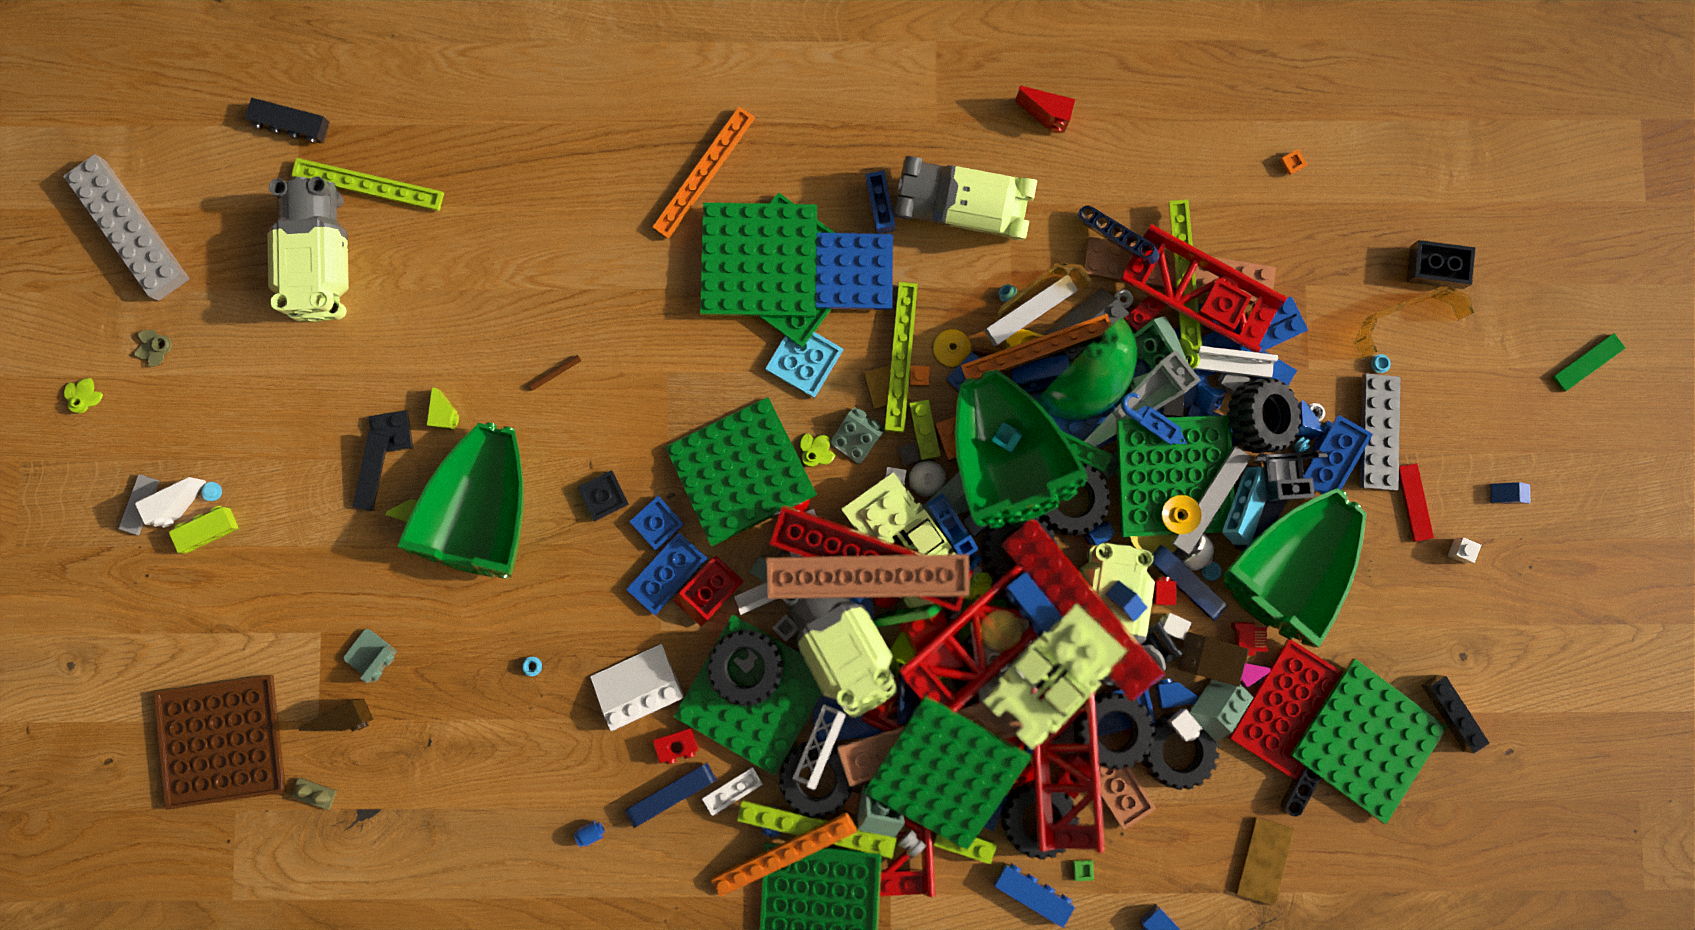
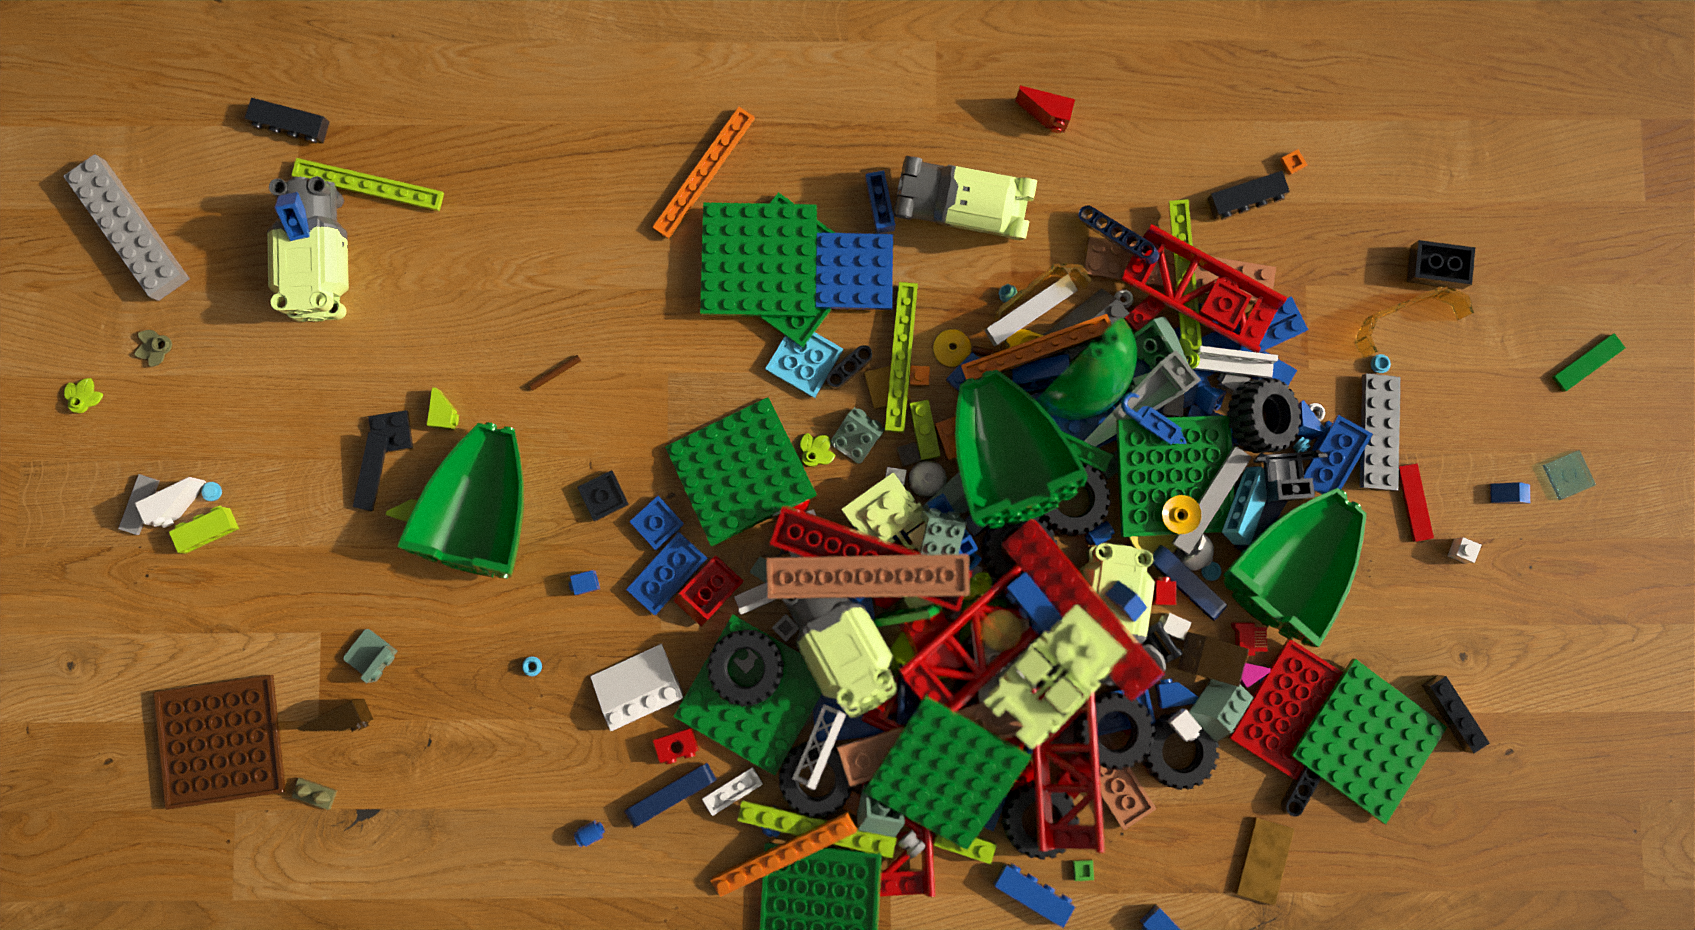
teal panel [992,422,1024,452] -> none
none -> blue slope [275,192,310,241]
none -> blue brick [569,570,600,595]
none -> black beam [827,345,872,390]
none -> sand green bracket [920,509,966,555]
none -> black brick [1207,171,1290,220]
none -> clear light blue tile [1542,450,1596,500]

